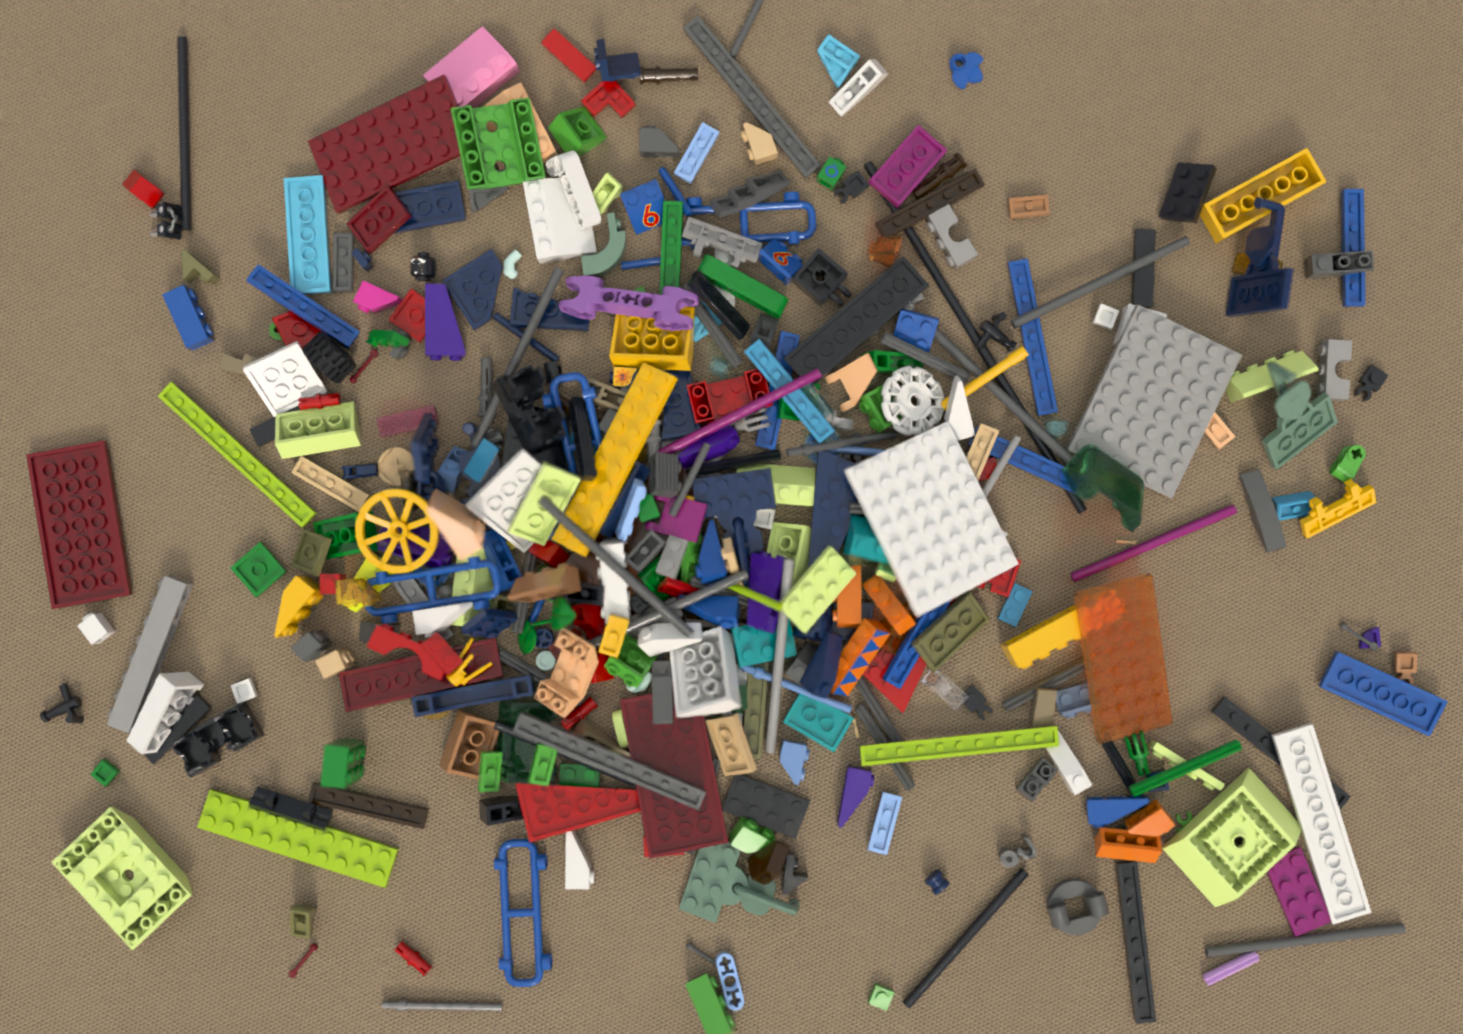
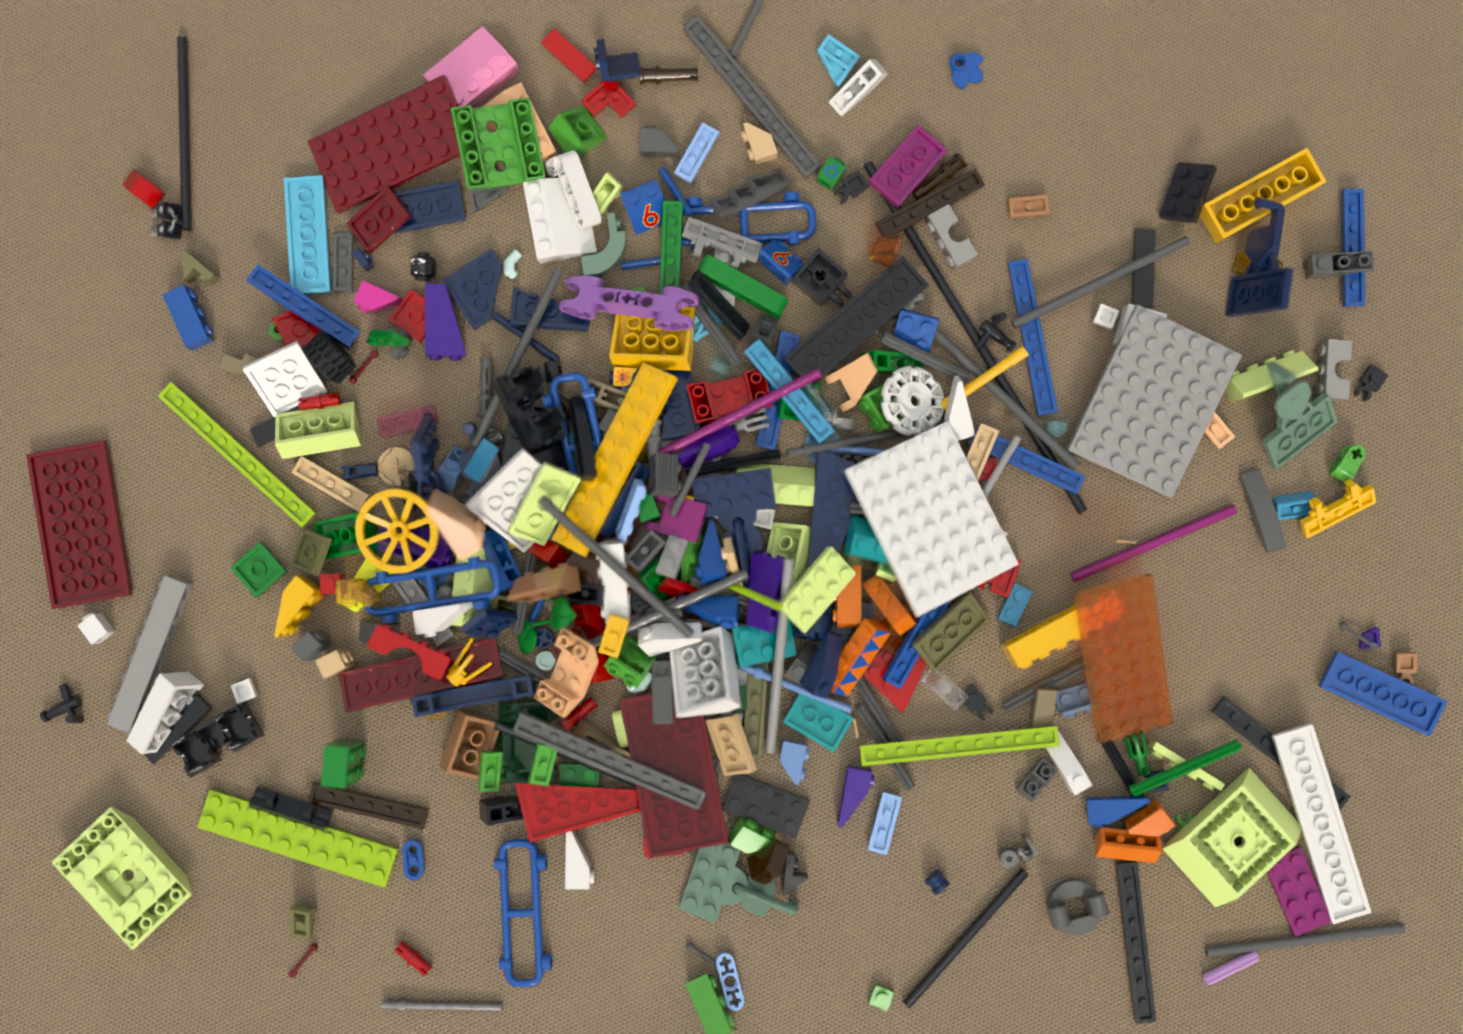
green tile [90,758,120,787] -> none
red plate [421,632,463,676] -> none
clear green windscreen [1062,444,1145,533] -> none
none -> blue plate [402,839,425,880]

